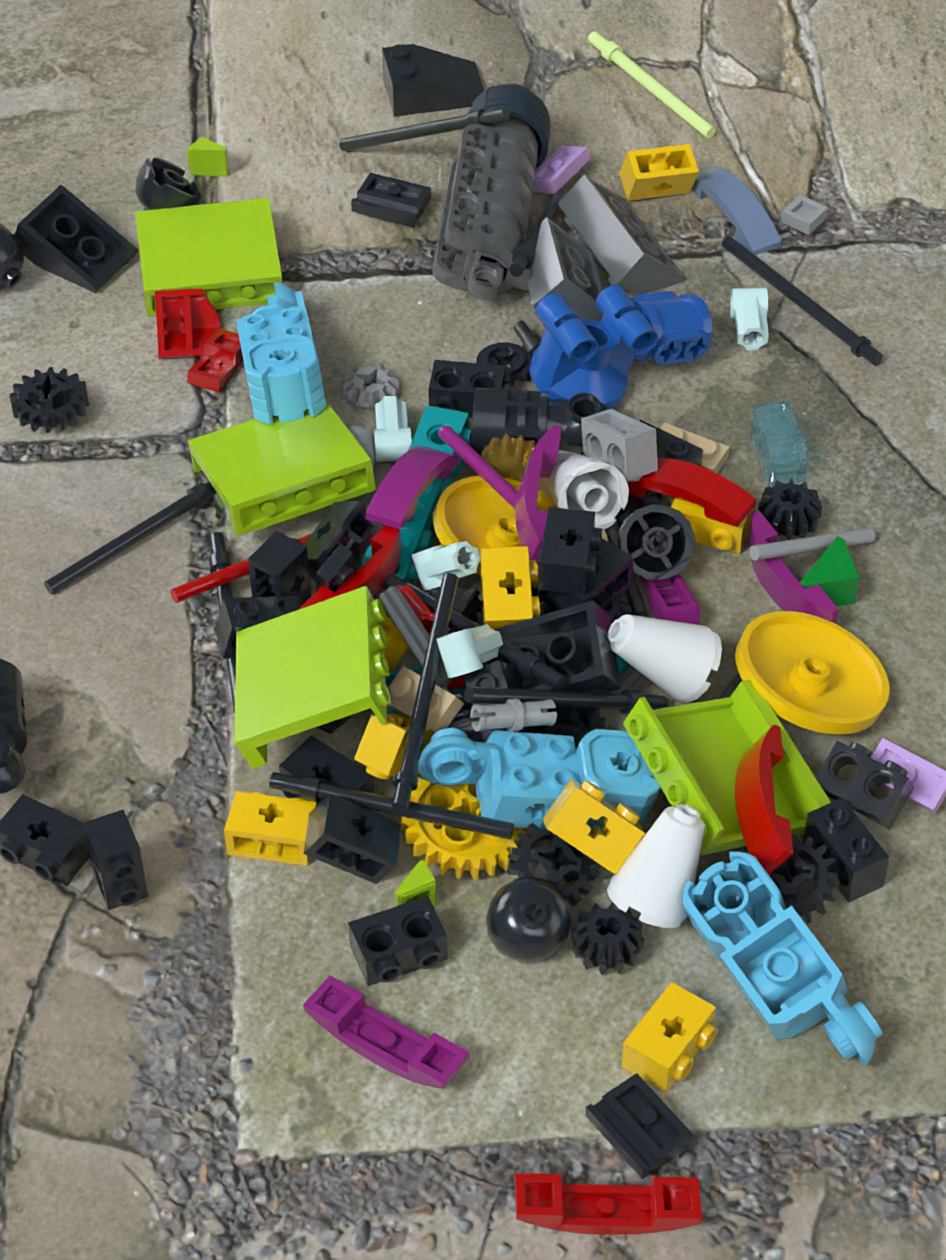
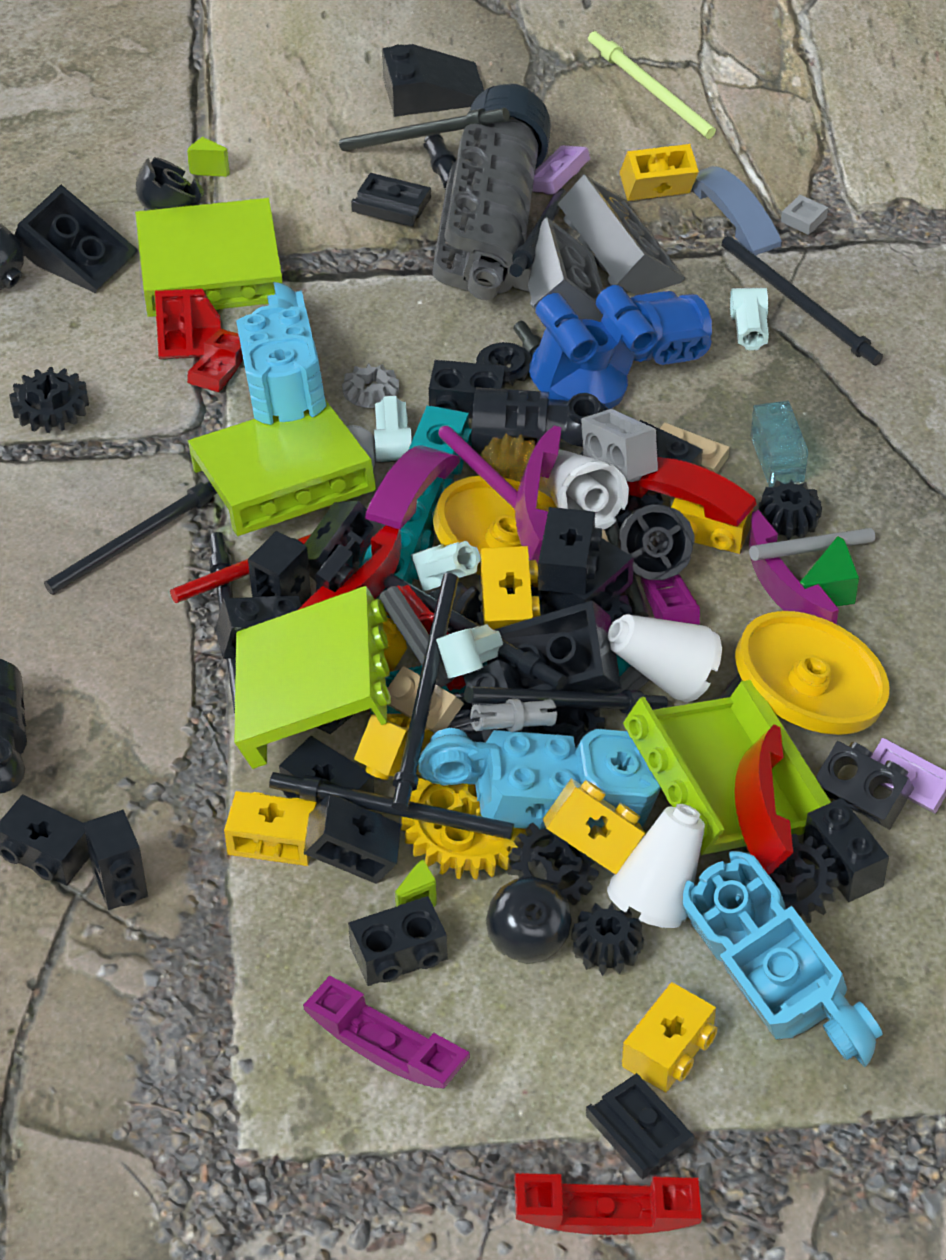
none -> black pin [423,134,457,190]

